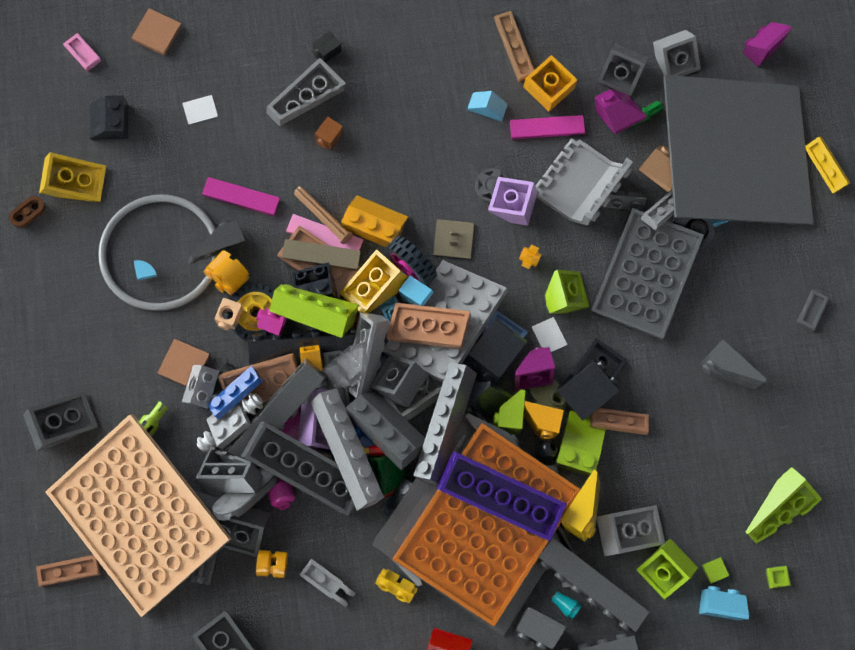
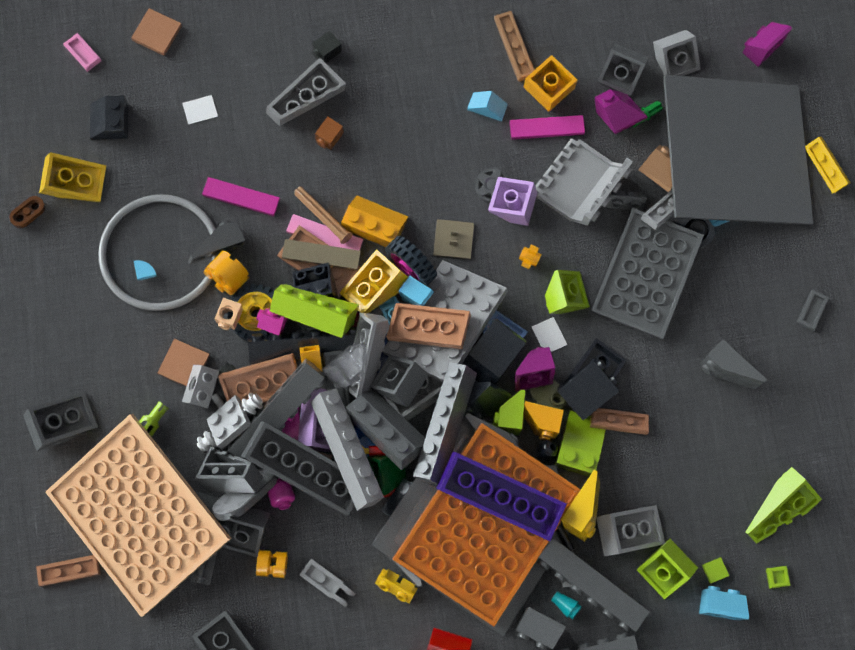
plate [208,366,263,420] -> none

